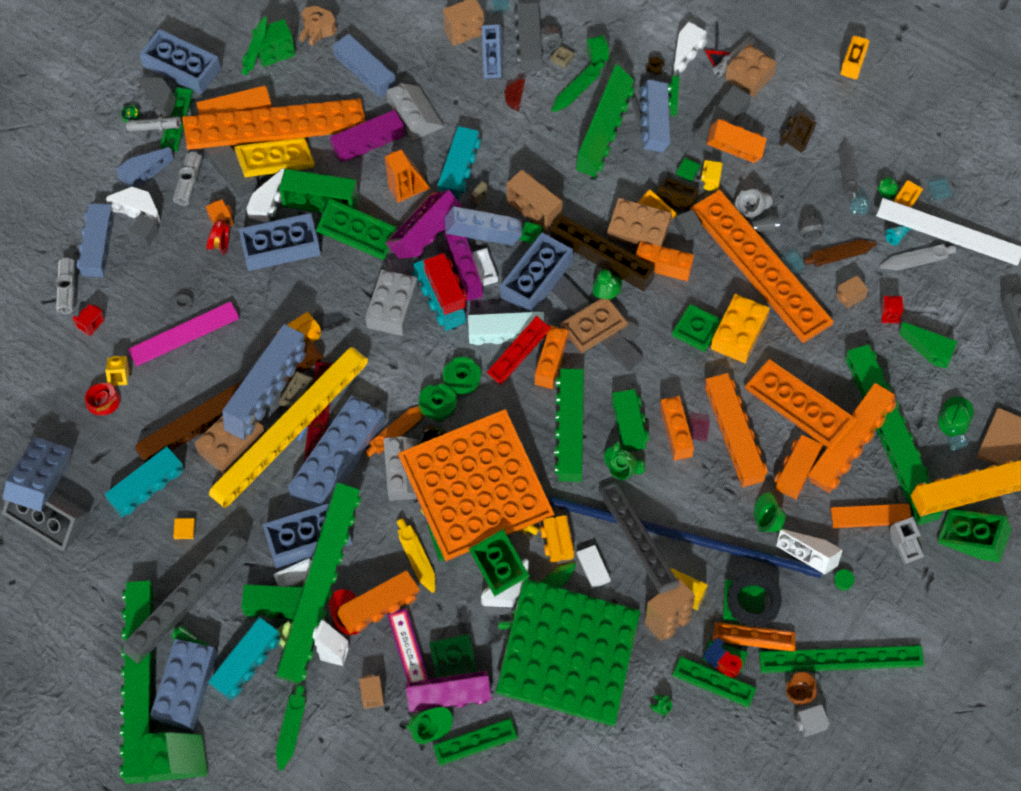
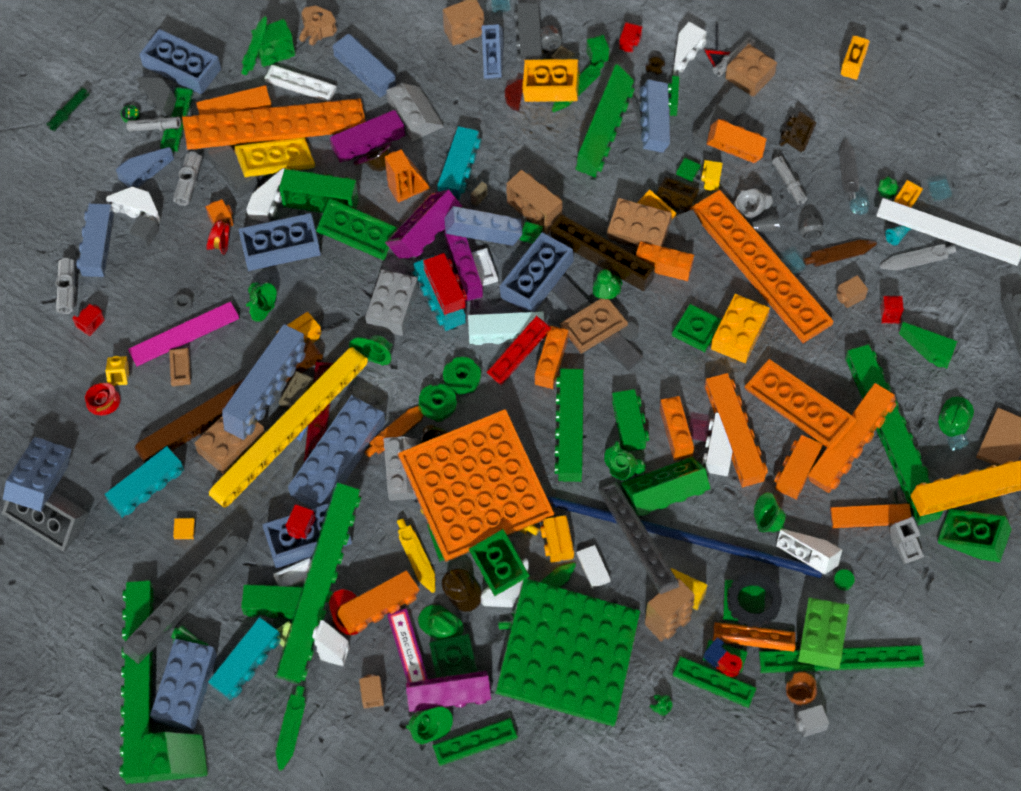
none -> dark green pin [46,87,90,132]
none -> medium nougat tile [169,348,191,386]
none -> green hair [246,282,277,322]
none -> white tile [265,65,337,102]
none -> red brick [286,504,315,539]
none -> green piece [349,335,393,365]
none -> dark brown piece [353,143,392,171]
none -> green piece [418,605,463,641]
none -> dark brown piece [442,569,482,612]
none -> light orange brick [523,59,579,102]
none -> red brick [619,22,643,53]
none -> green slope [621,457,711,516]
none -> white slope [702,412,732,476]
none -> light grey pin [772,156,807,205]
none -> bright green brick [798,598,849,669]

